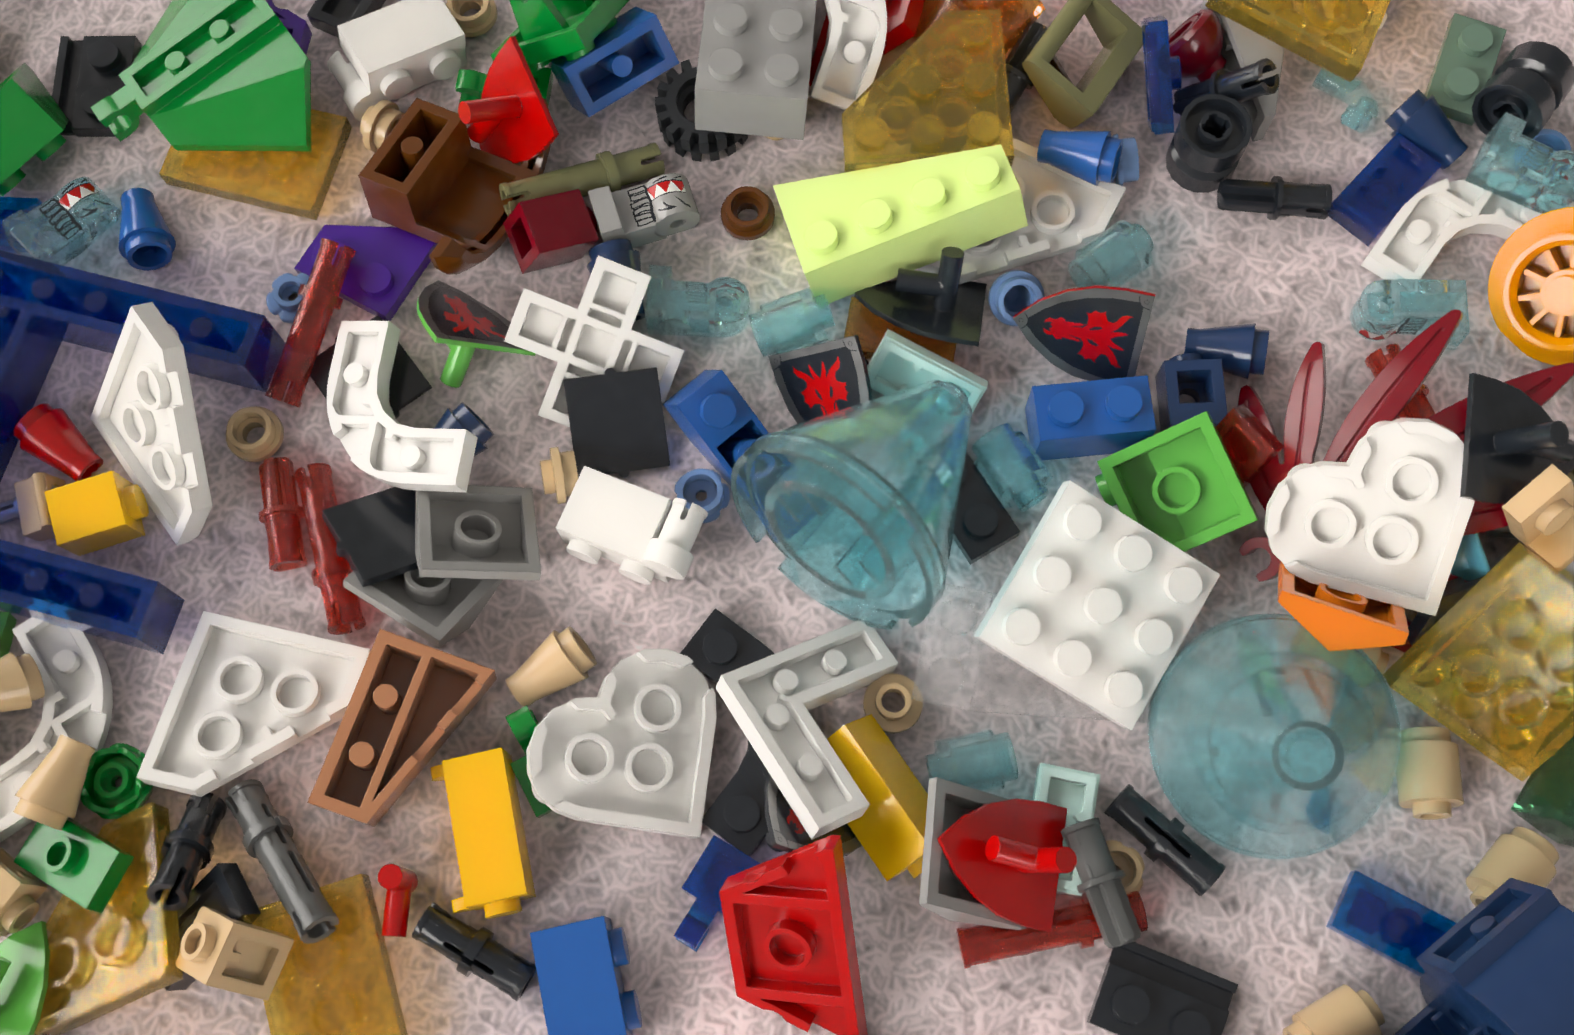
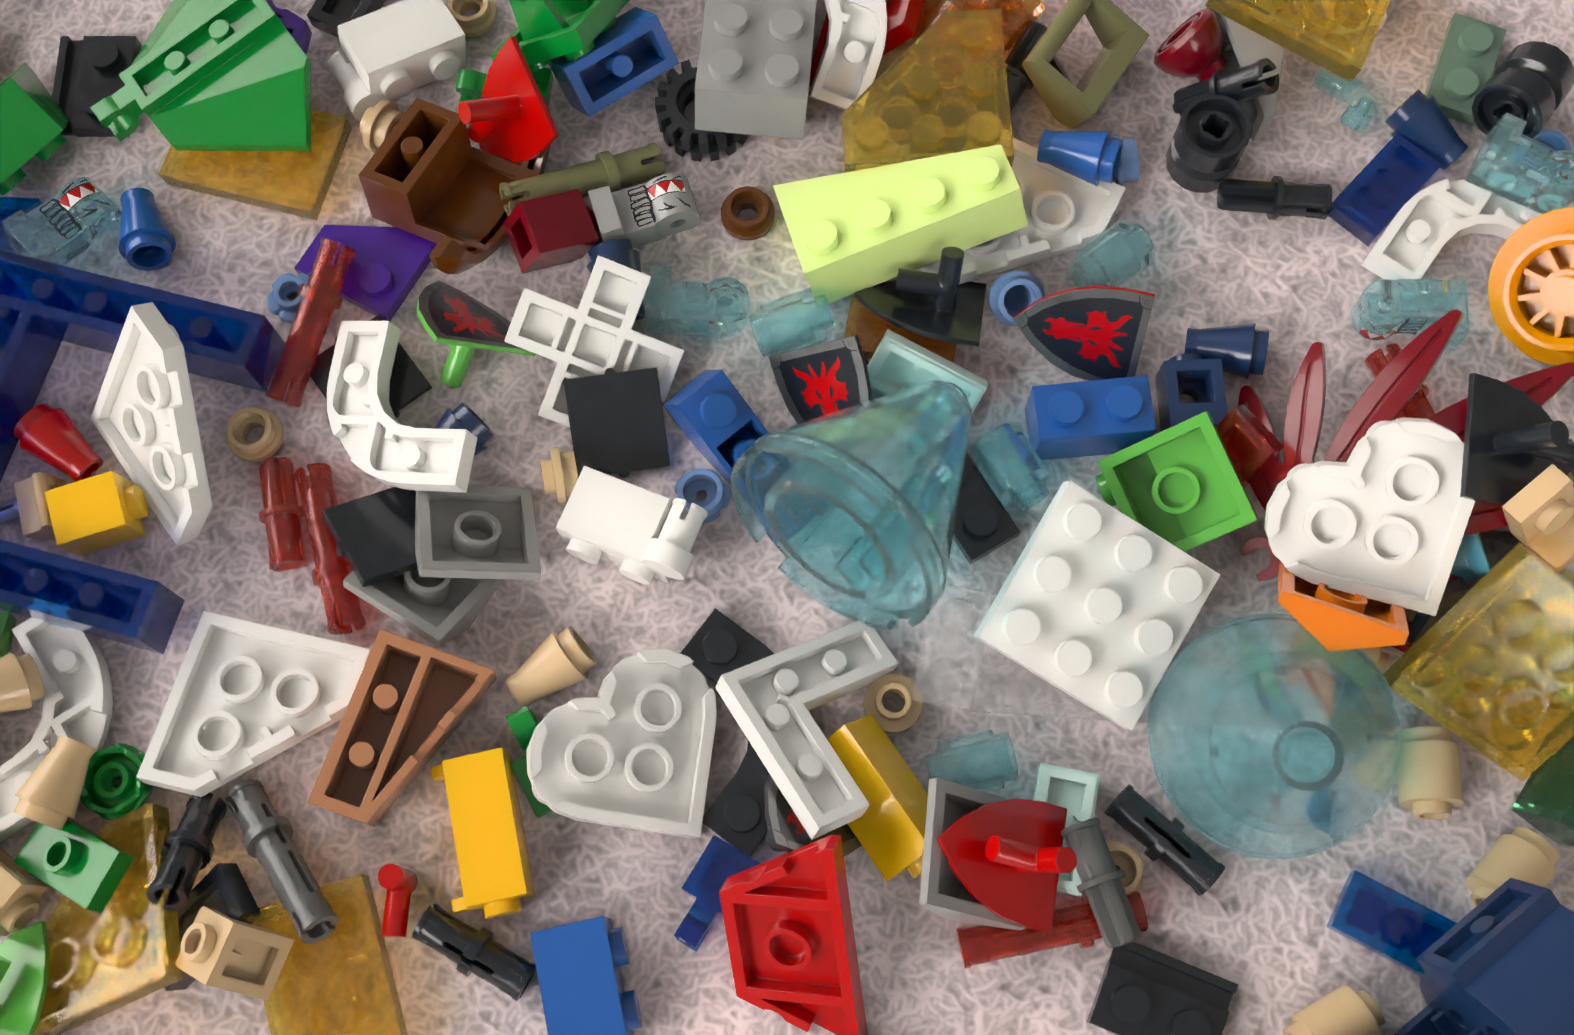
clear blue plate [1141,16,1182,135] -> none

